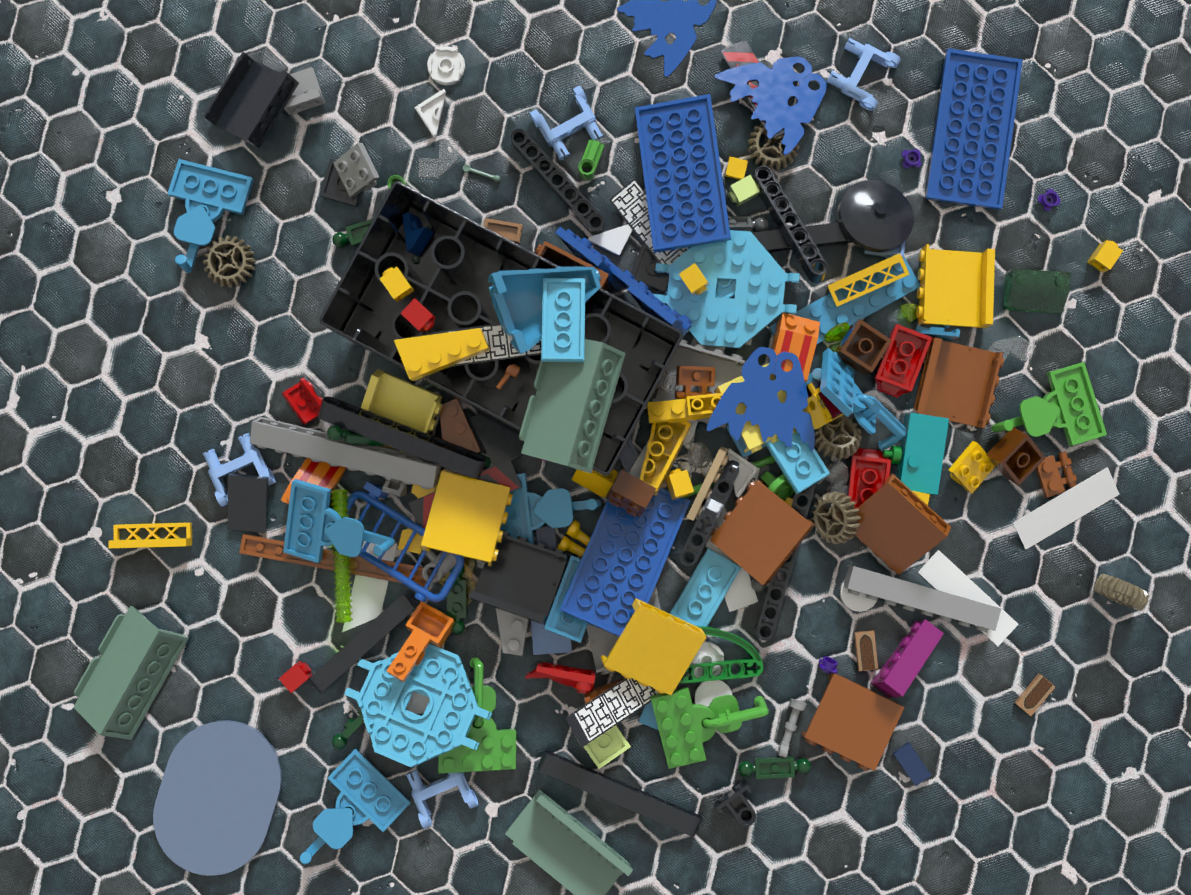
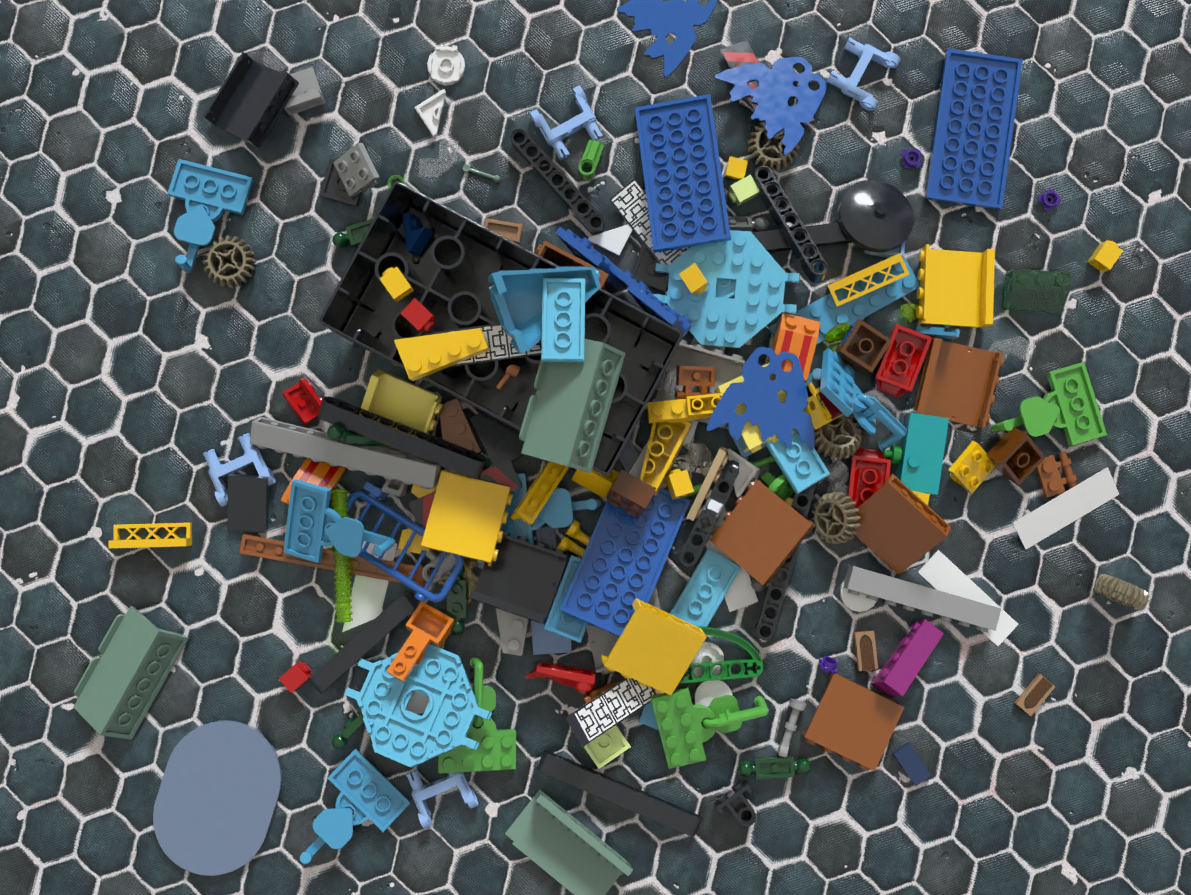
none -> yellow fence [510,461,569,525]

